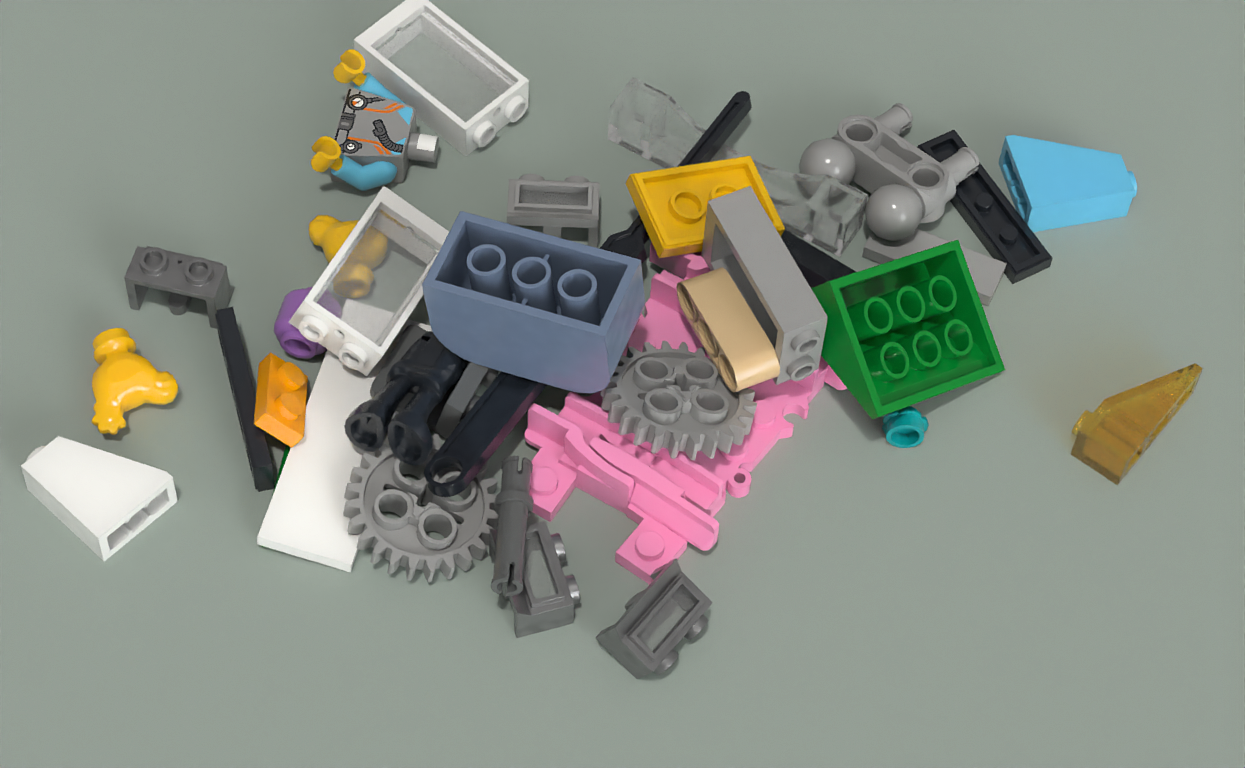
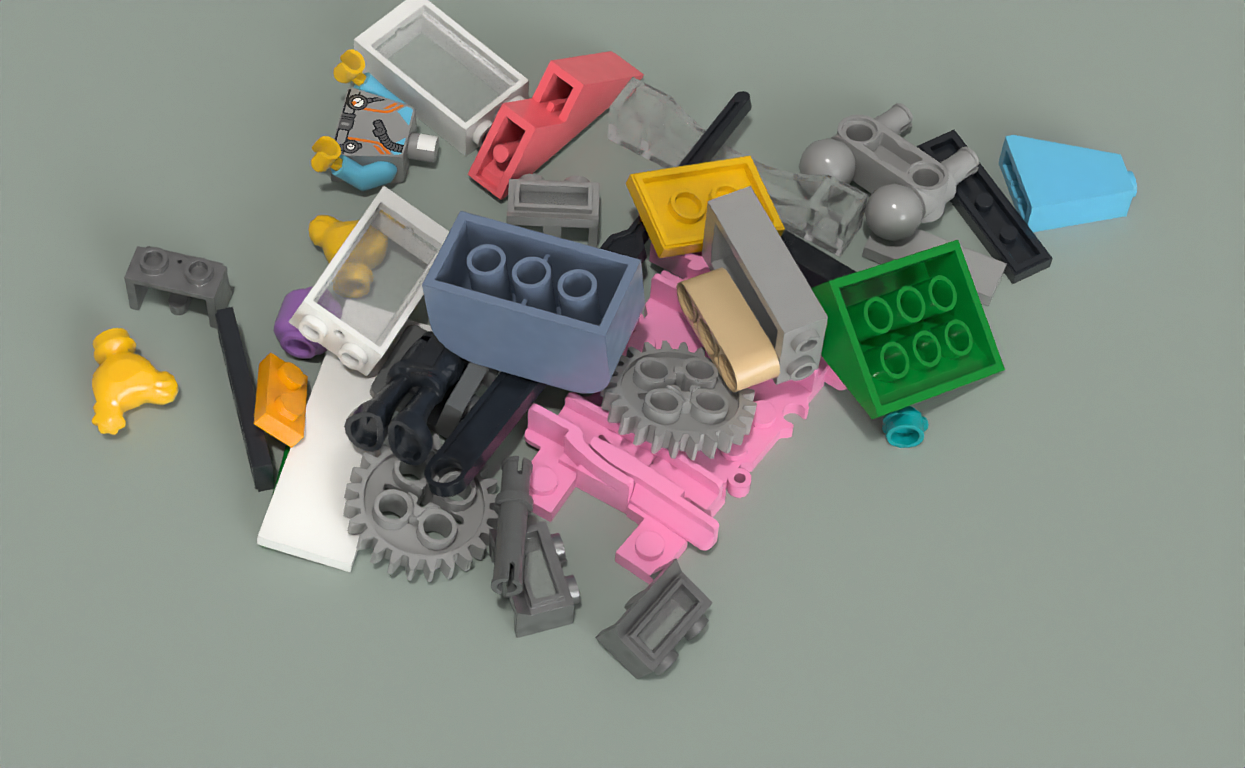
white slope [21,436,178,561] -> none
clear yellow slope [1071,363,1203,486] -> none
none -> coral slope [467,51,644,200]

